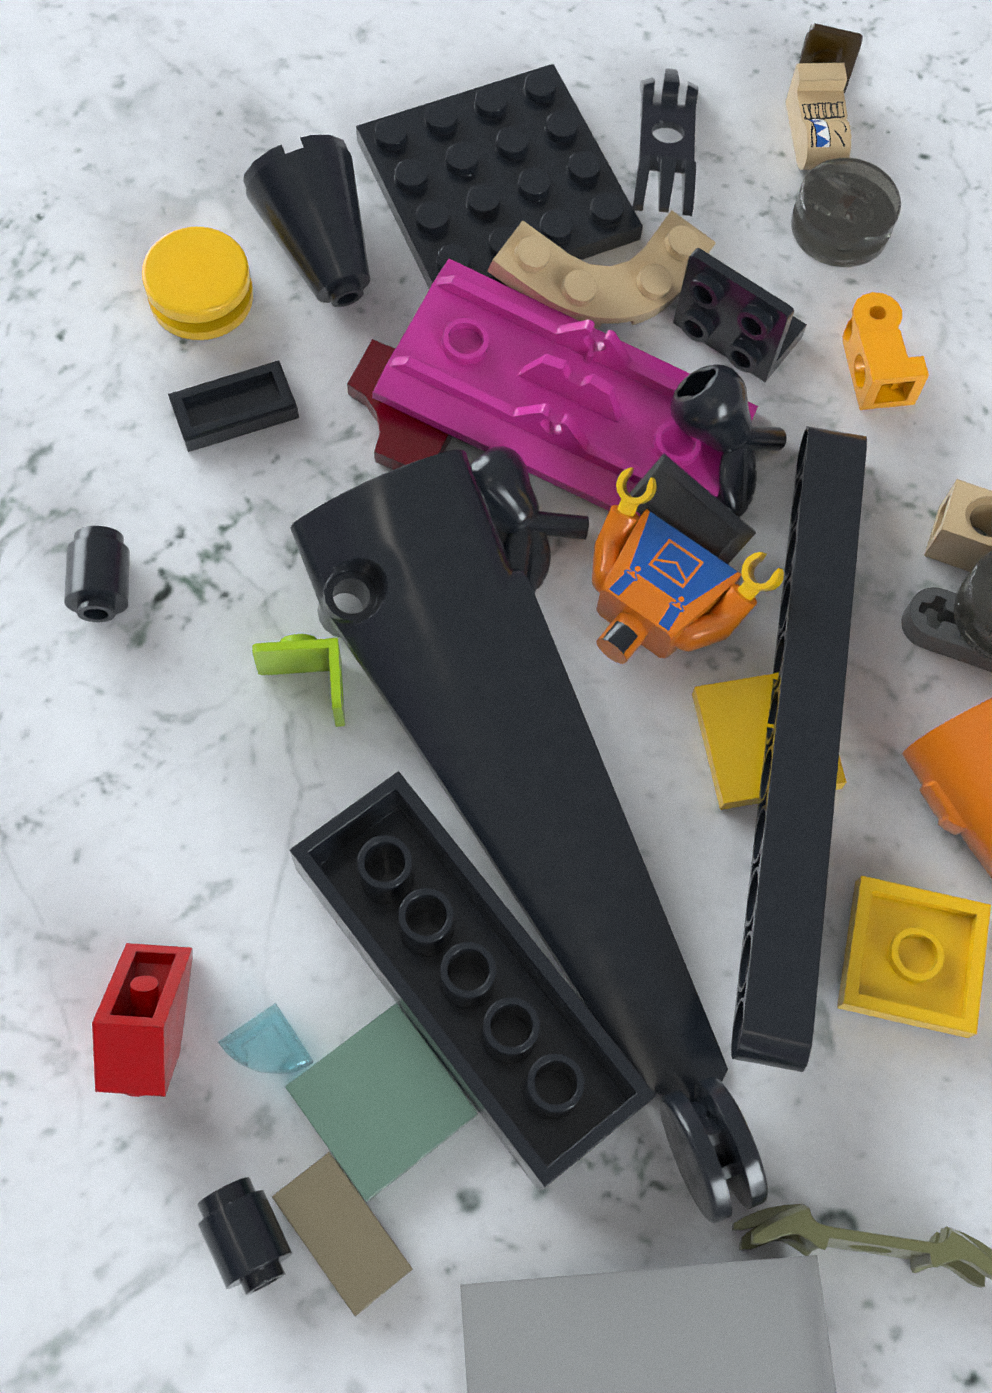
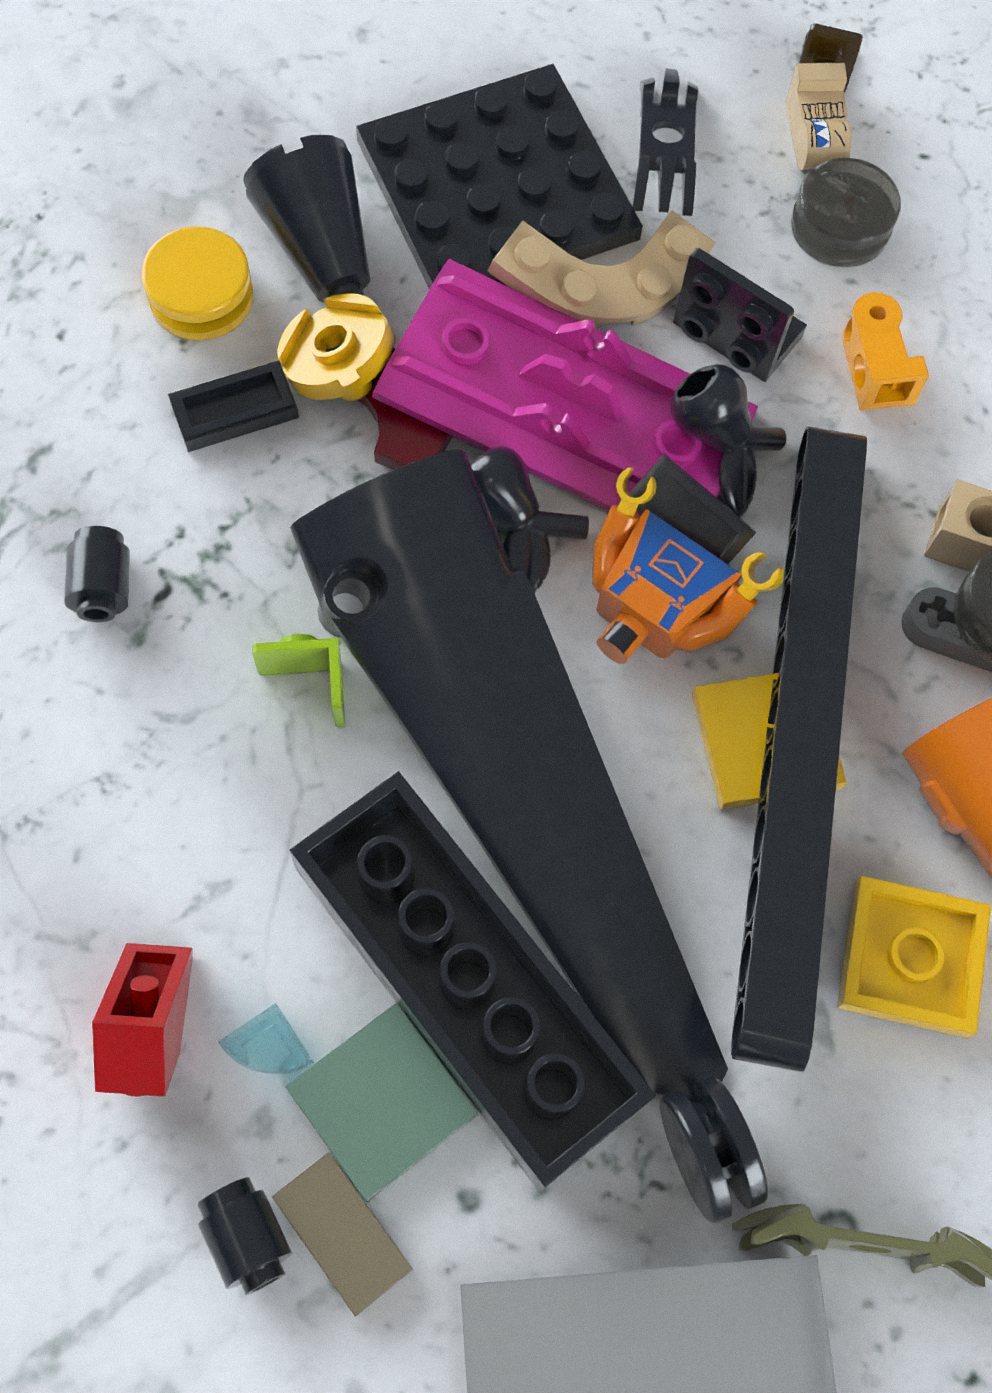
none -> yellow plate [277,293,396,401]

